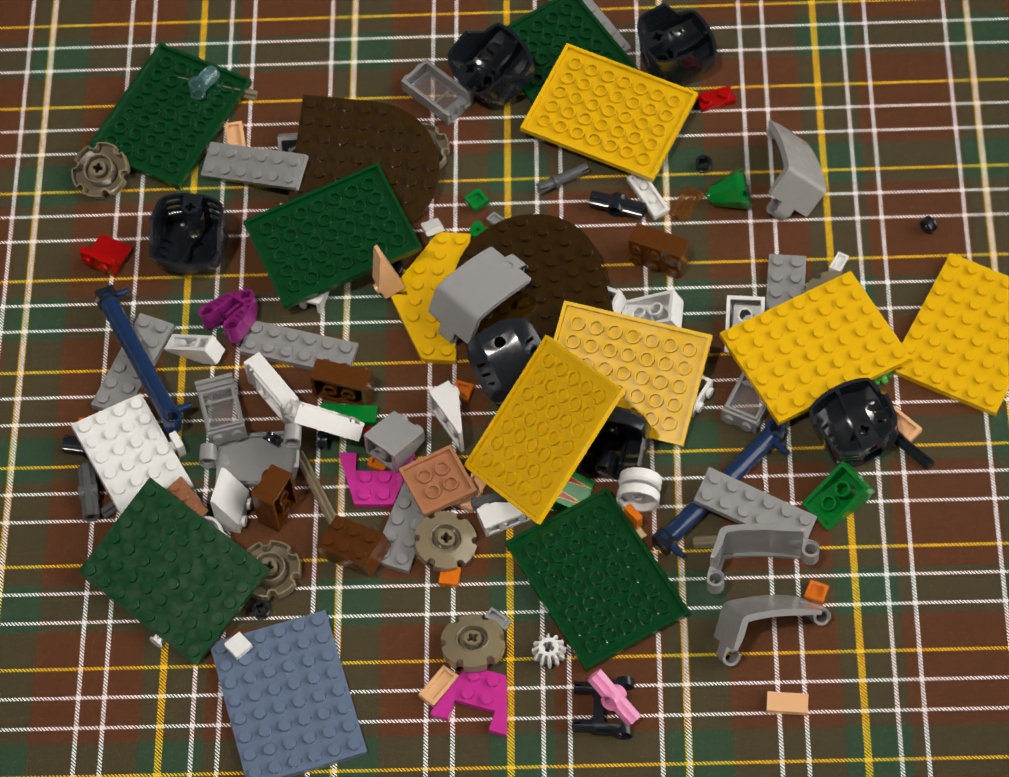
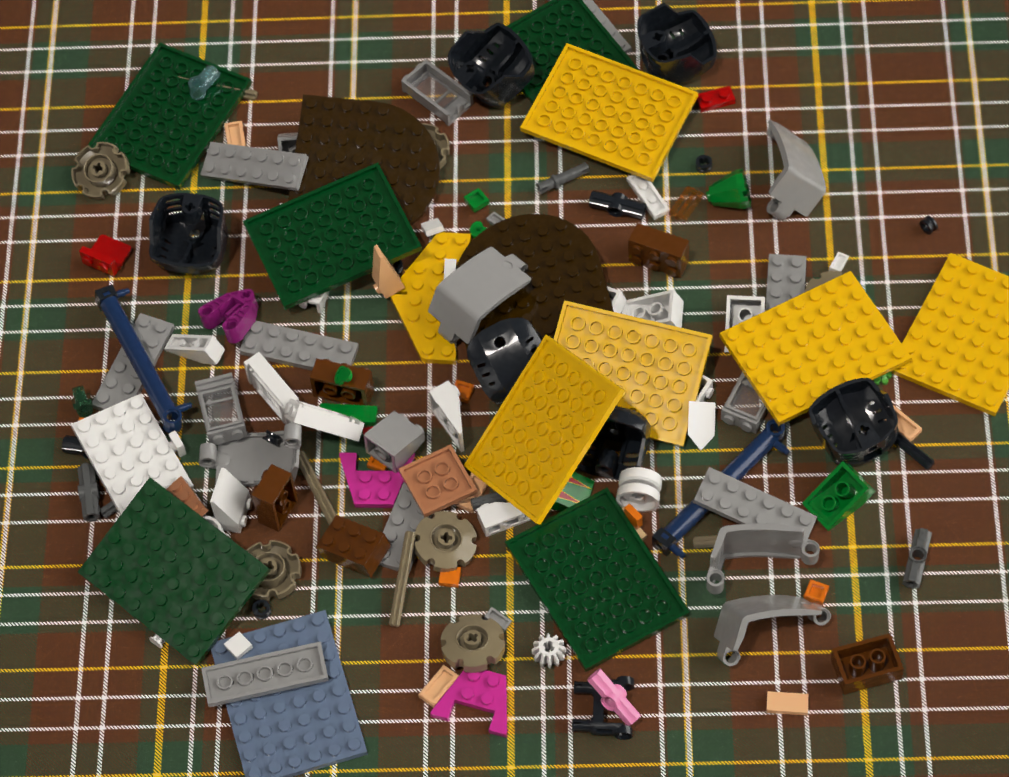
black bush [317,431,329,449] -> none
none -> clear green hips [71,385,93,418]
none -> light grey plate [201,641,329,707]
none -> green piece [334,366,352,385]
none -> dark tan axle [389,531,416,627]
none -> white piece [444,258,456,279]
none -> white sticker [688,401,716,450]
none -> reddish brown brick [831,633,904,695]
none -> dark grey piece [902,528,932,589]

